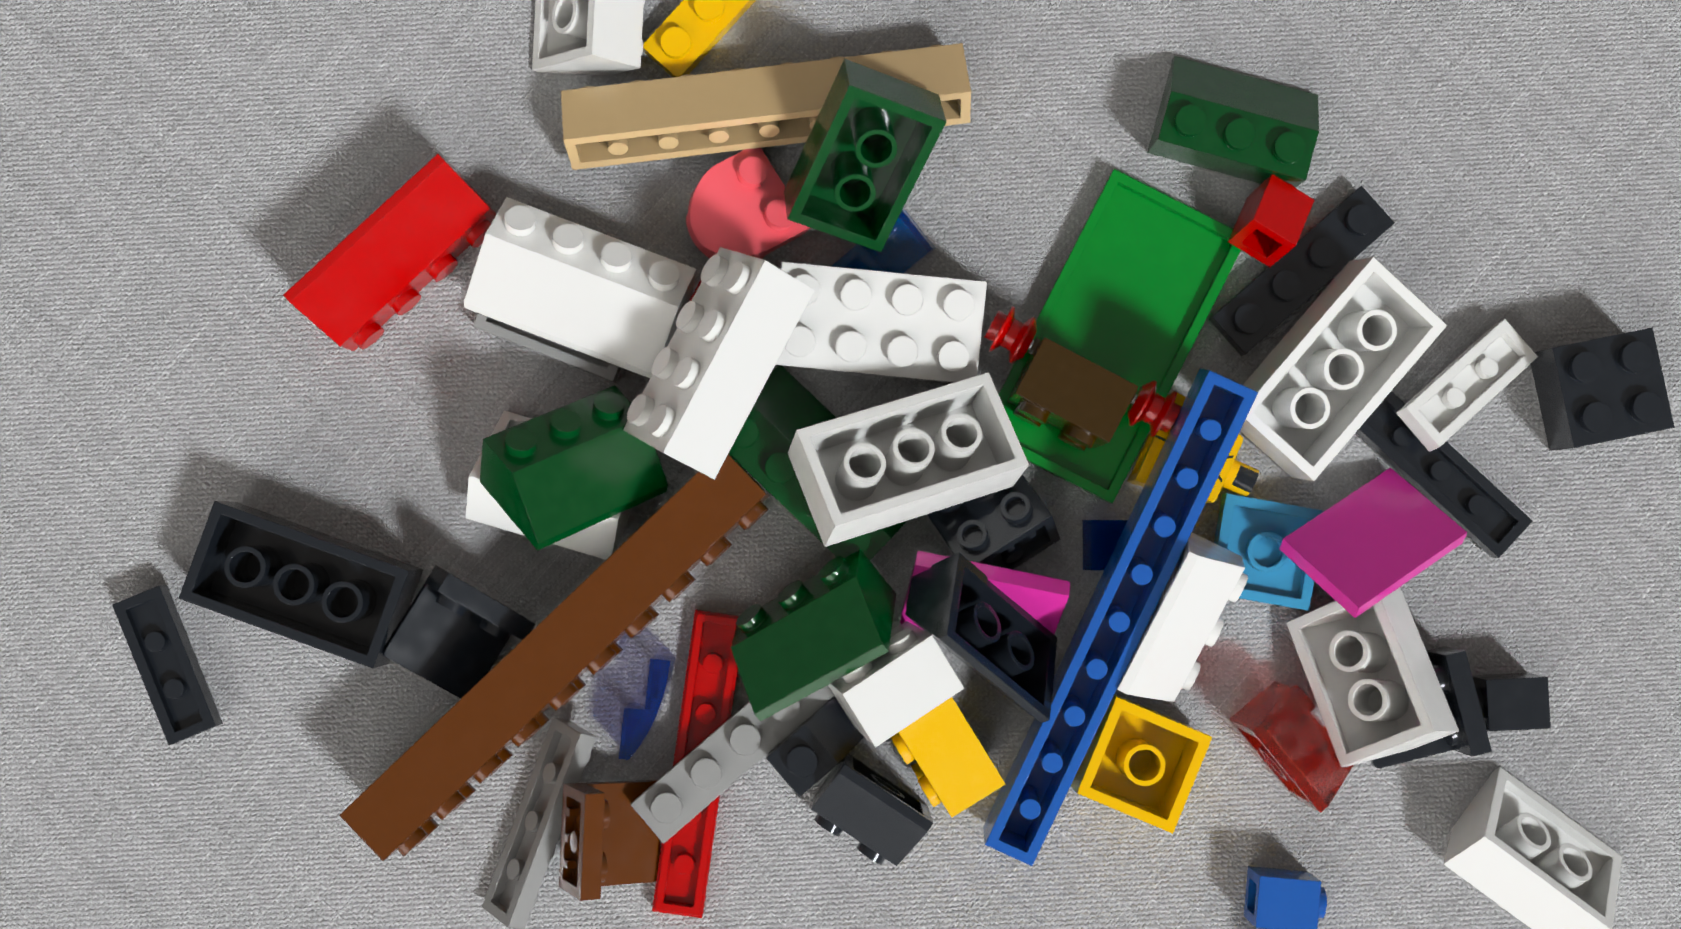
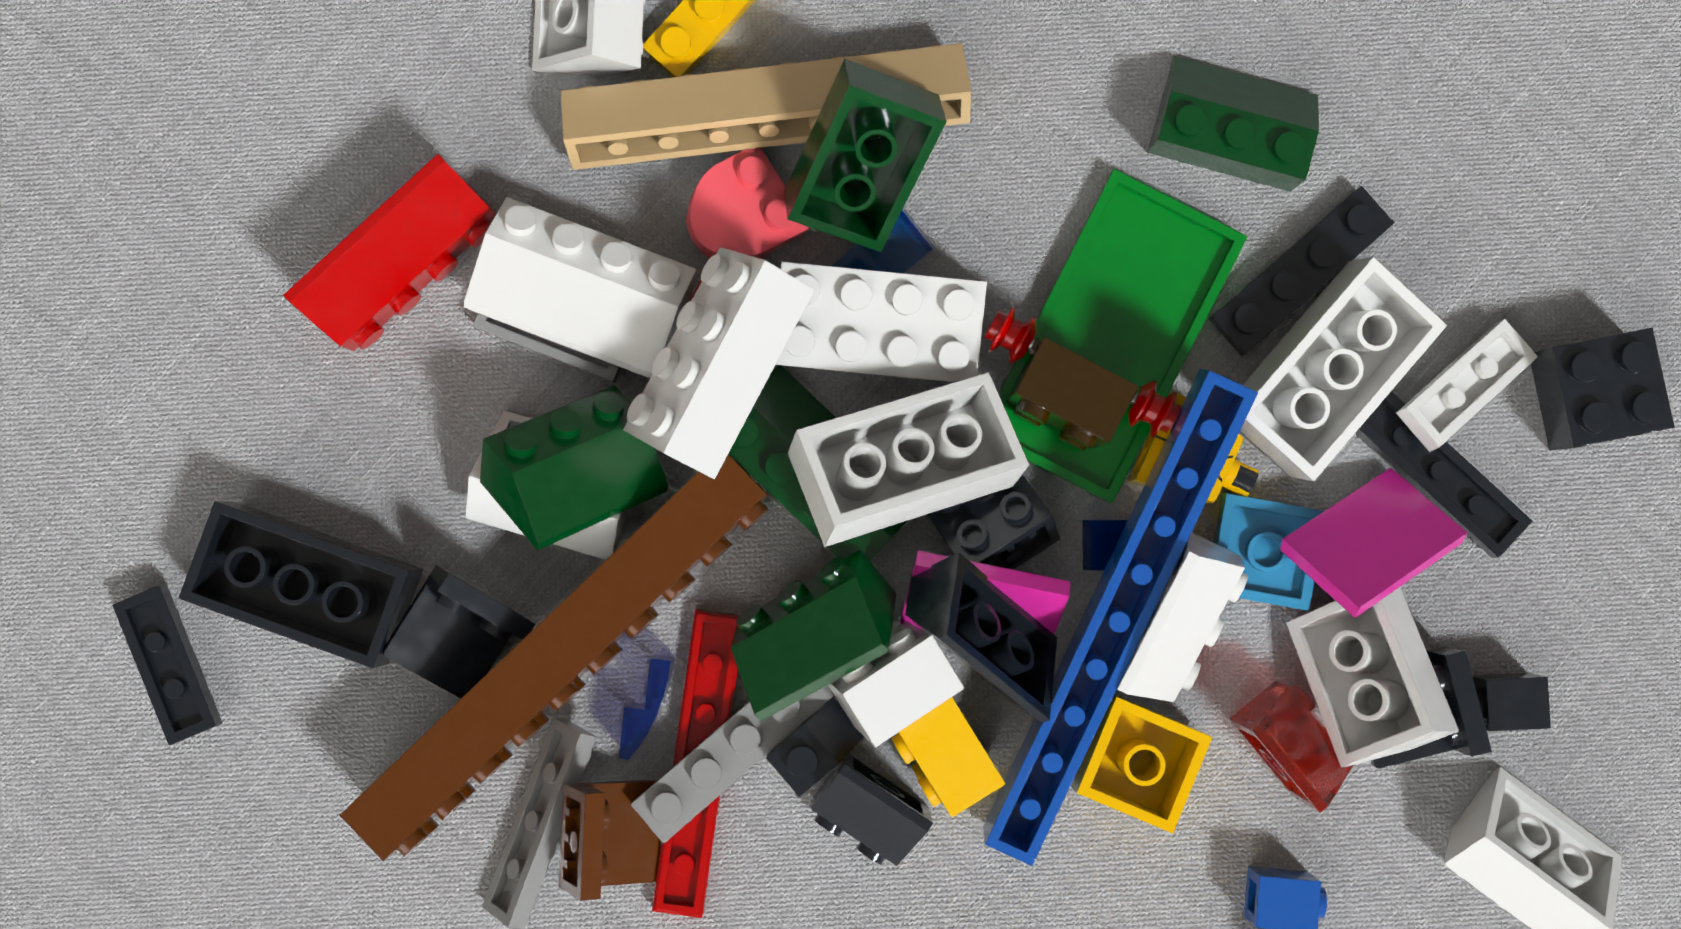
red brick [1228,174,1314,267] -> none

